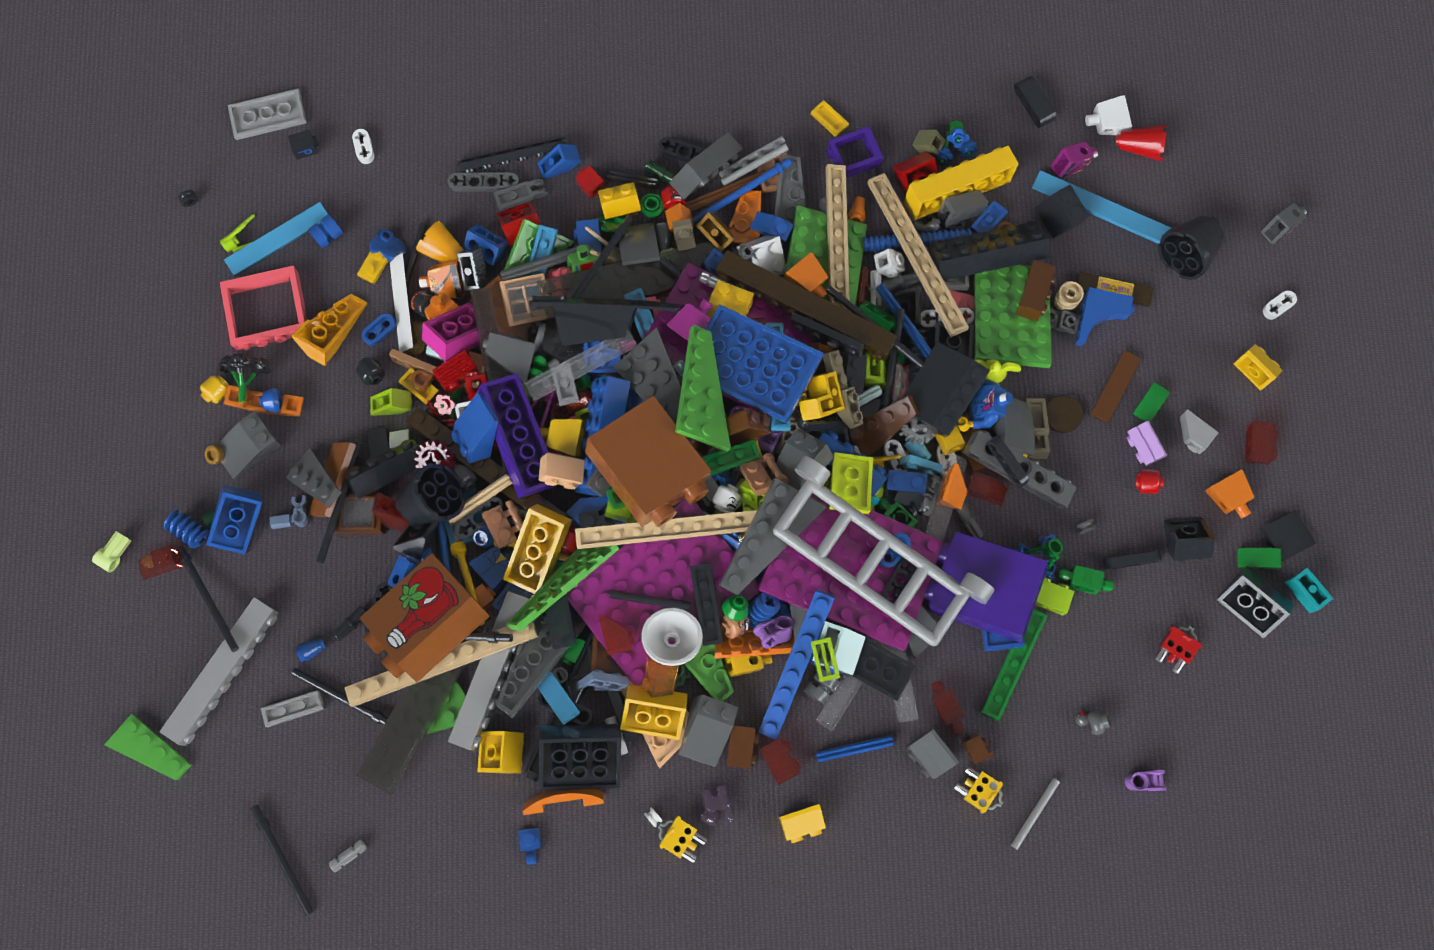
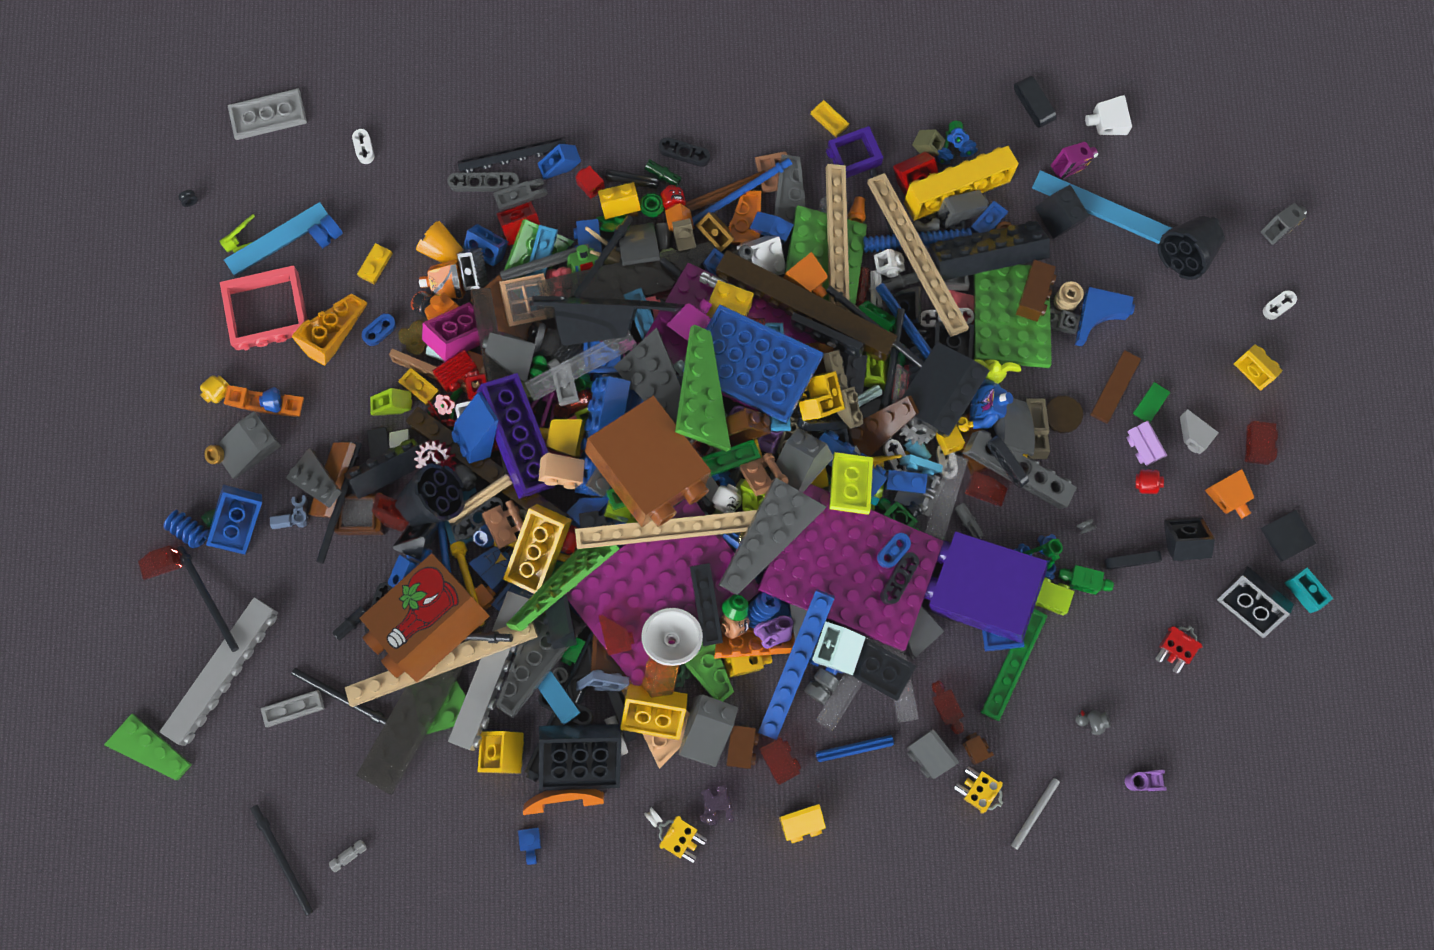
yellowish green piece [92,531,131,573] -> none
black plant [218,353,271,403] -> none
black brick [288,130,319,160] -> none
blue cone [294,638,326,662] -> none
black head [356,357,385,385] -> none
blue plate [369,229,406,262] -> none
white sticker [390,253,413,352] -> none
black bar [405,222,427,288] -> none
dark orange tile [411,370,435,393] -> none
black bar [609,590,690,610] -> none
dark grey wedge [669,132,743,199] -> none
light grey bar [719,136,789,186] -> none
light grey fence [773,456,995,646] -> none
lime tile [811,637,840,682] -> none
orange slope [936,463,967,510] -> none
dark brown tile [1077,271,1153,307] -> none
red cone [1116,124,1168,162] -> none
green slope [1238,548,1282,569] -> none

